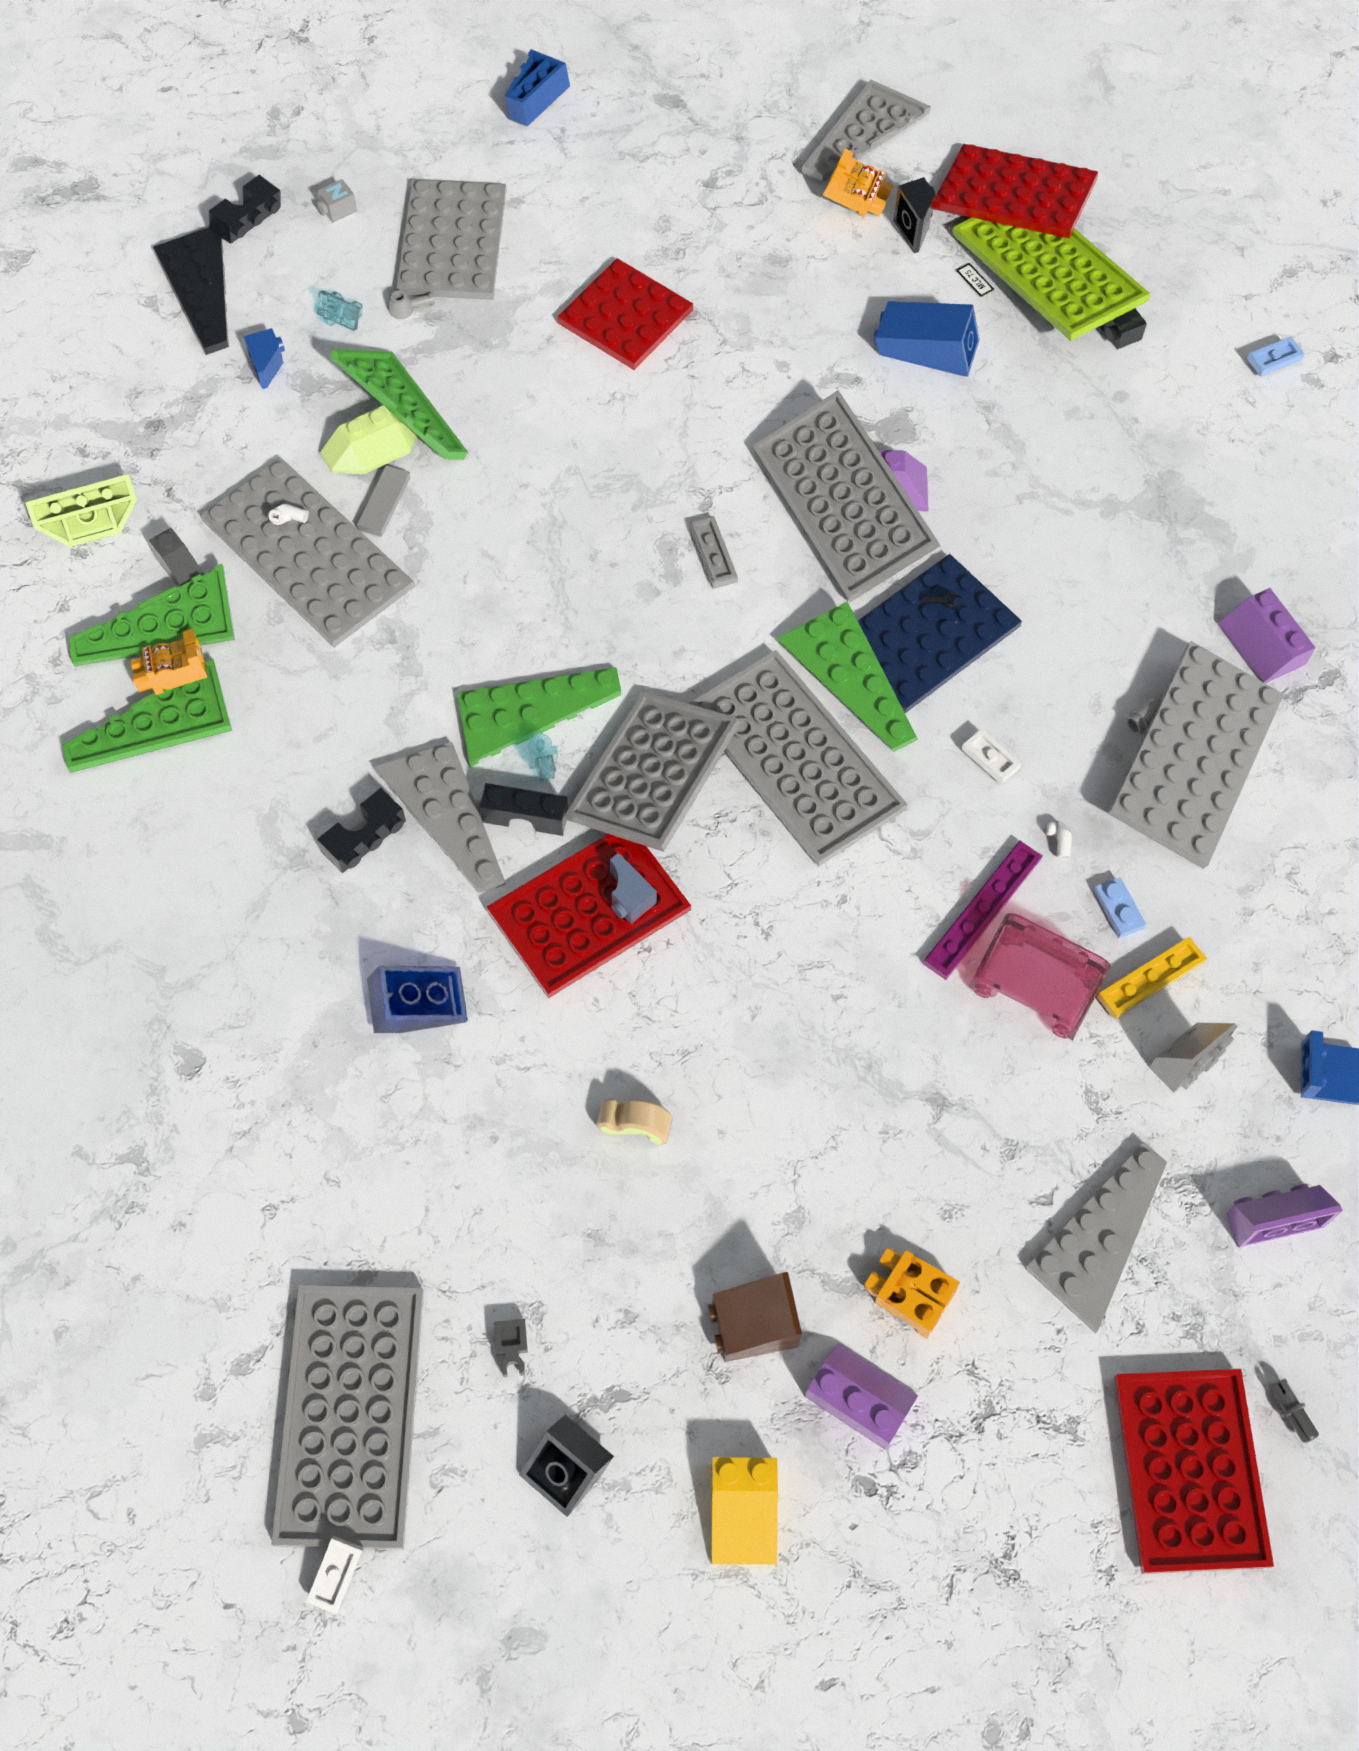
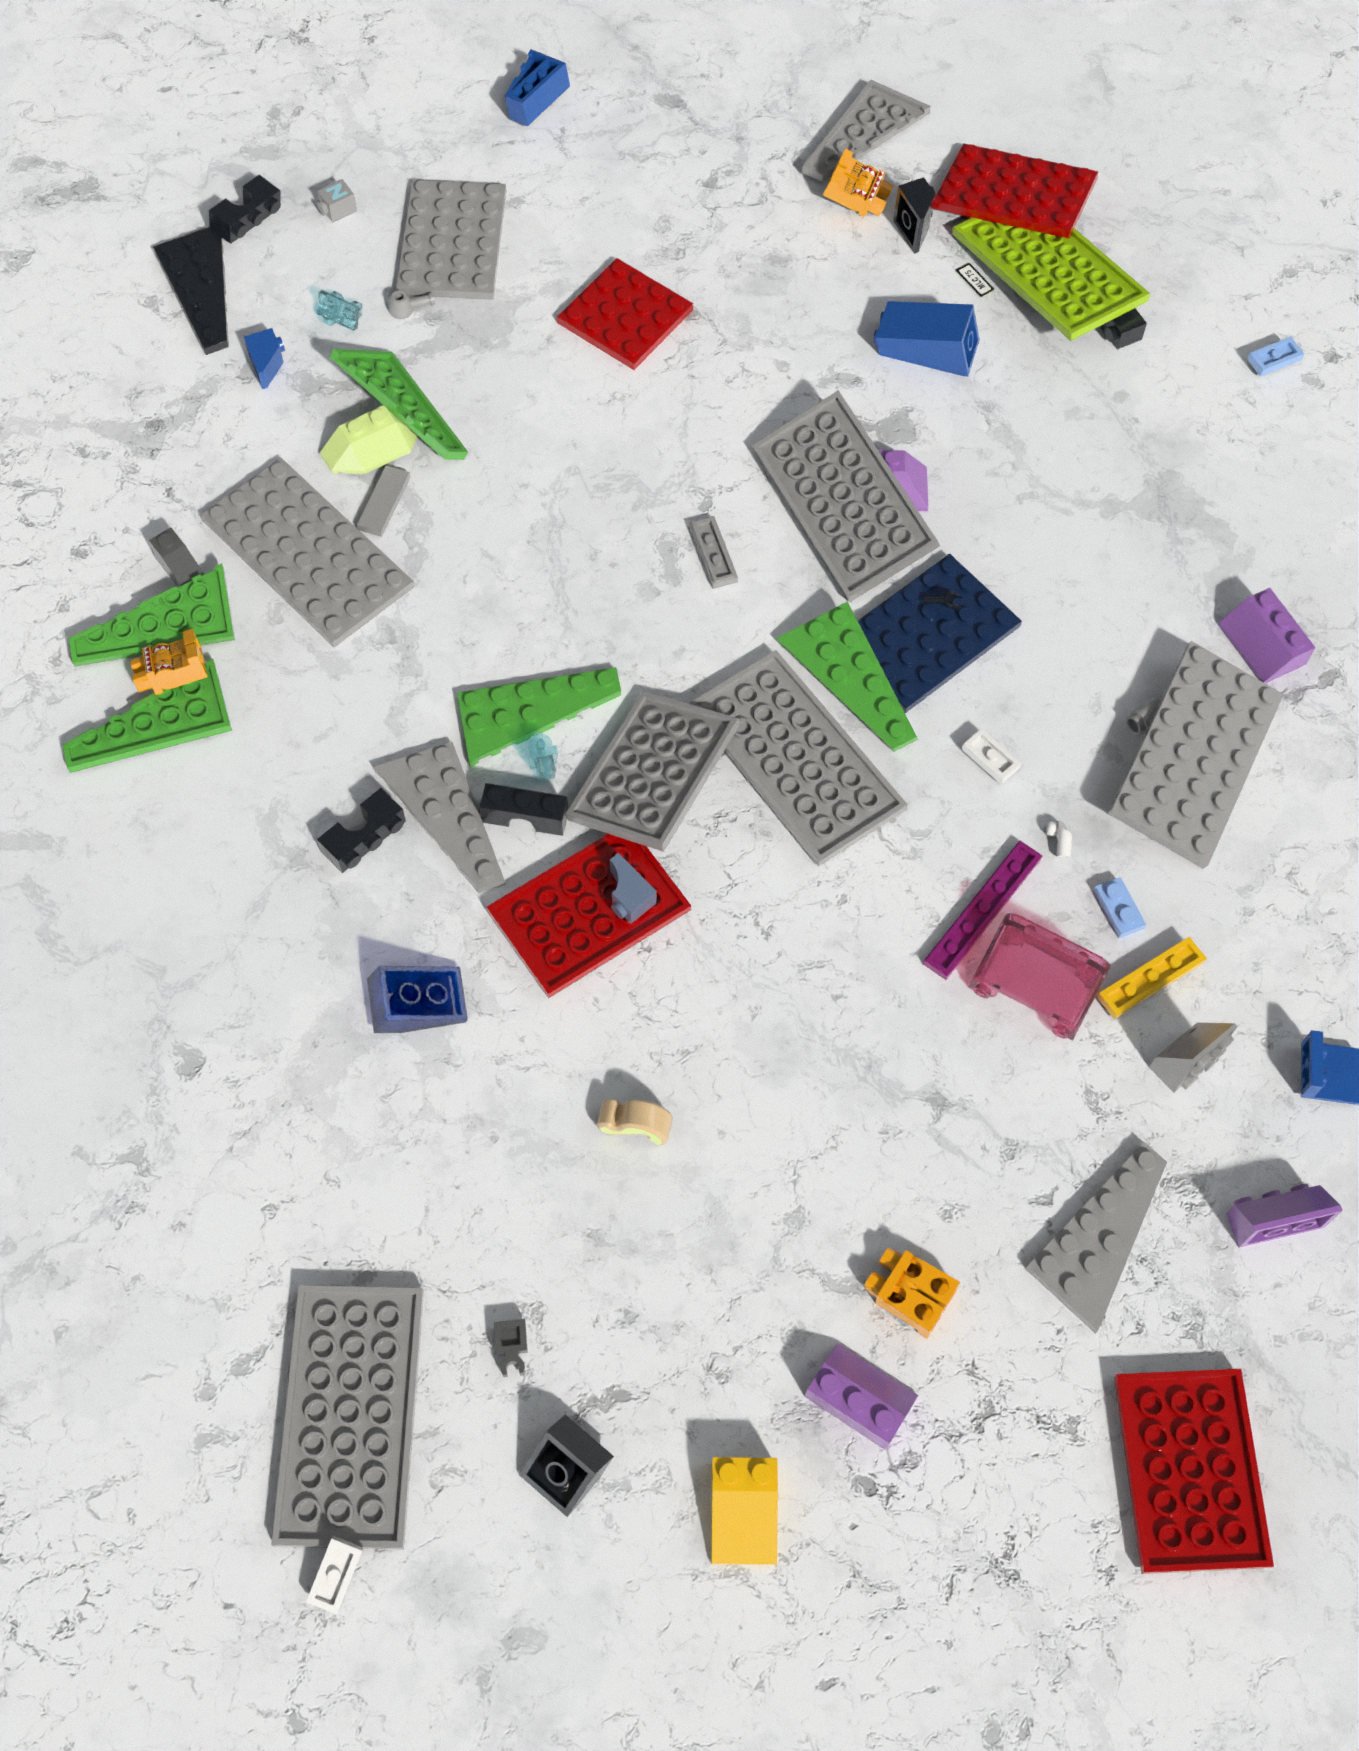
yellowish green wedge [25,474,137,547] -> none
white arm [268,504,309,525] -> none
reddish brown slope [708,1272,802,1362] -> none
dark grey axle [1268,1378,1319,1443] -> none

